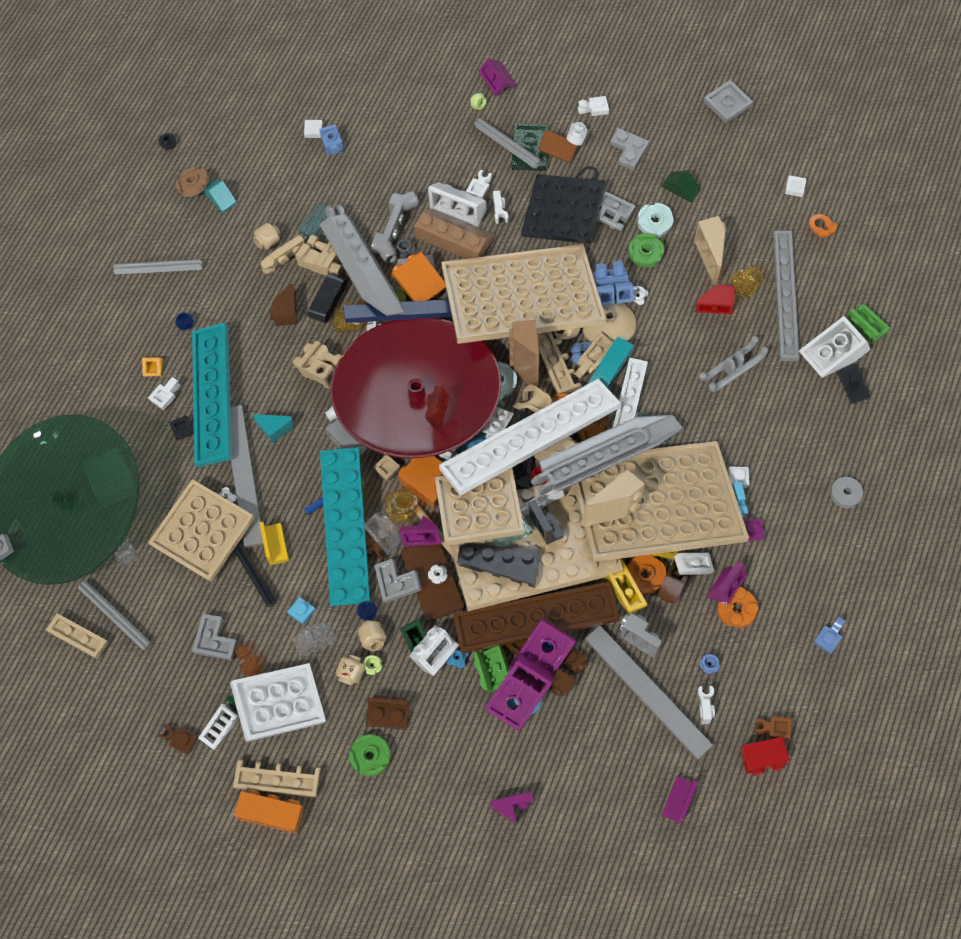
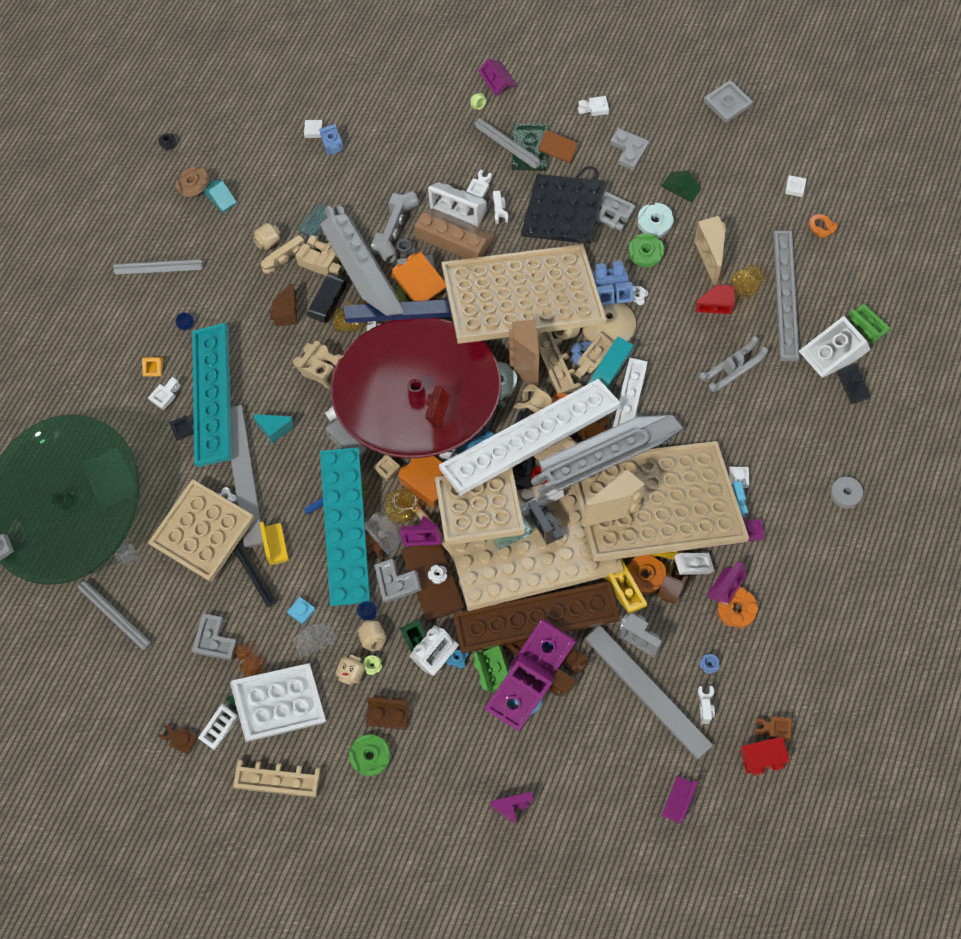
tan plate [46,613,108,659] -> none
orange brick [234,789,304,834] -> none
black wing [457,545,539,588] -> none
white hinge [482,407,514,439] -> none
white plate [566,122,587,145] -> none
medium blue plate [813,617,845,655] -> none

